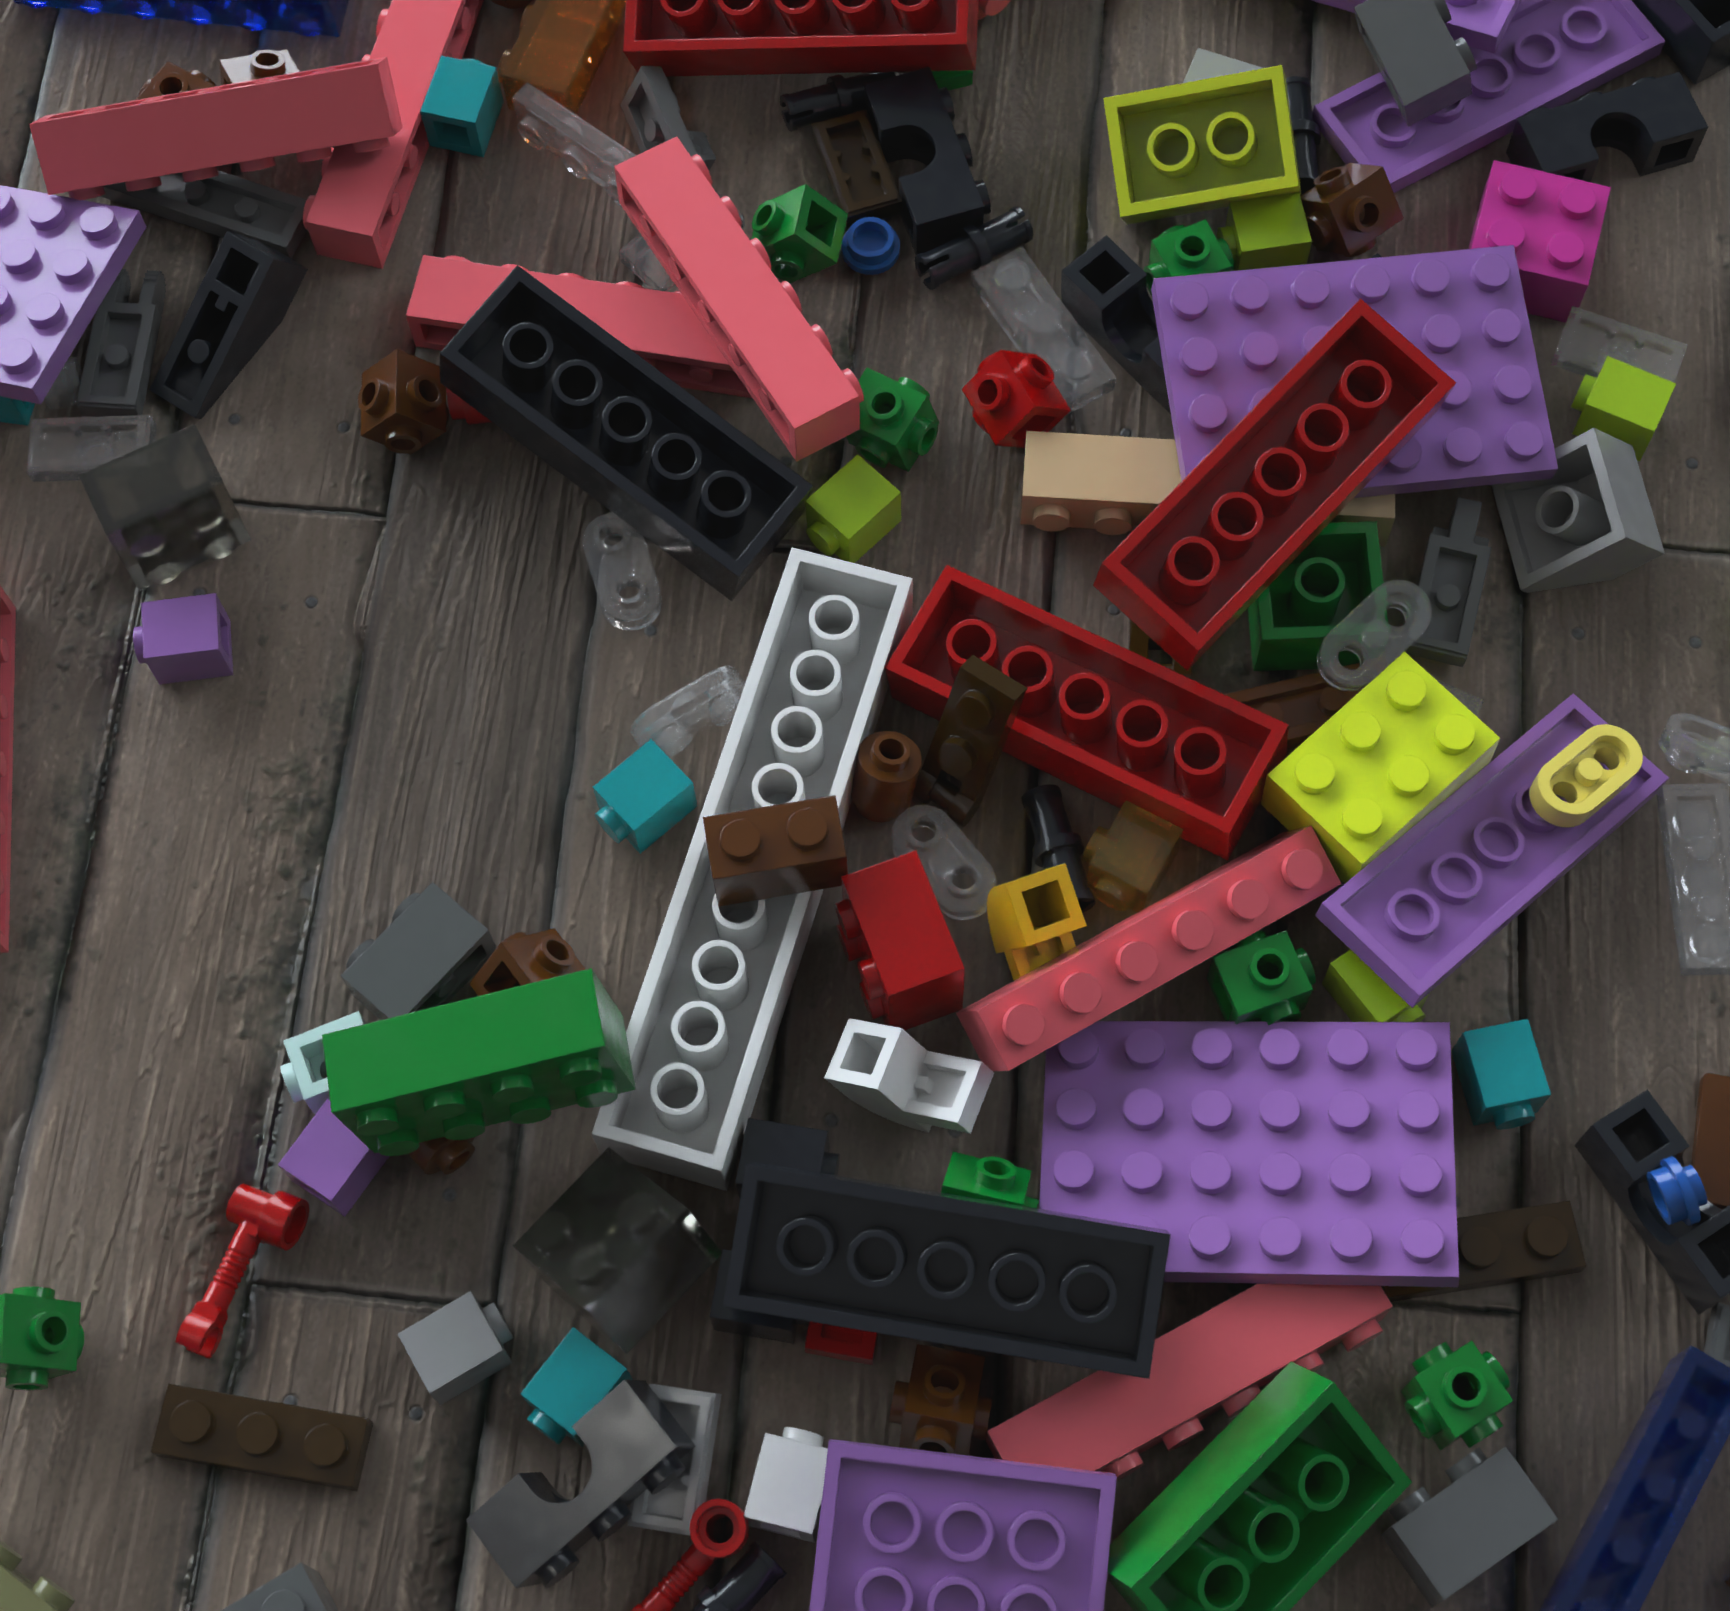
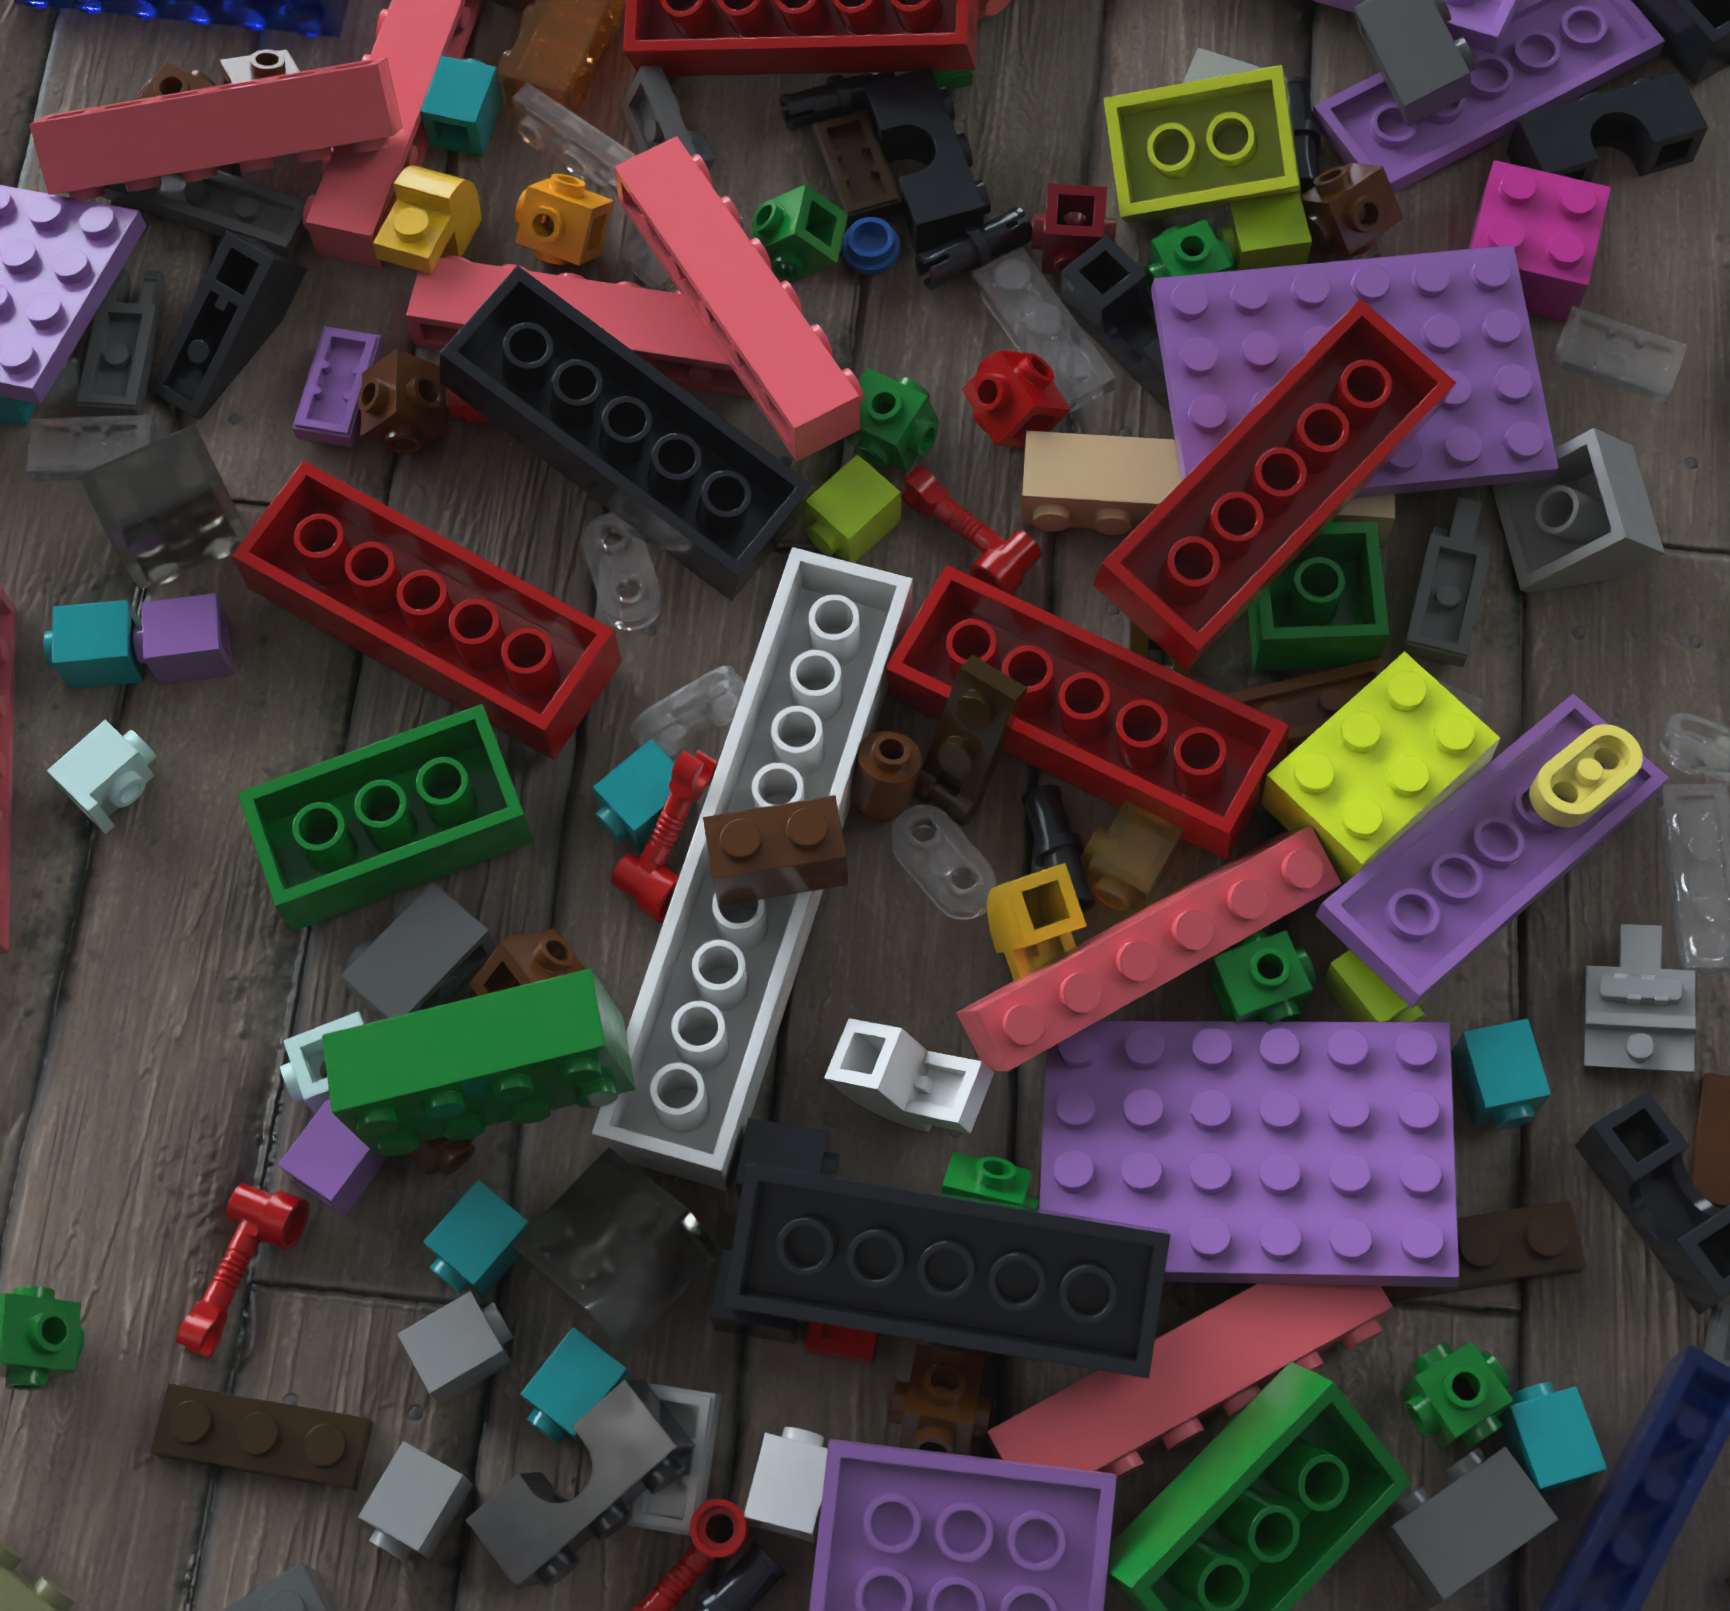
red brick [834,850,965,1030] -> none
clear plate [1317,580,1432,691] -> none
lime brick [1571,356,1676,462] -> none
blue plate [1647,1156,1707,1226] -> none
none -> teal brick [43,600,144,689]
none -> light aqua brick [47,720,157,835]
none -> red brick [231,460,622,760]
none -> green brick [237,704,534,932]
none -> medium lavender plate [292,326,385,448]
none -> light grey brick [358,1441,473,1562]
none -> yellow brick [373,165,482,274]
none -> teal brick [423,1180,537,1299]
none -> light orange brick [515,174,614,265]
none -> red brick [611,750,718,923]
none -> red brick [901,466,1042,595]
none -> dark red brick [1031,183,1116,276]
none -> teal brick [1498,1382,1607,1494]
none -> light grey piece [1583,924,1696,1076]

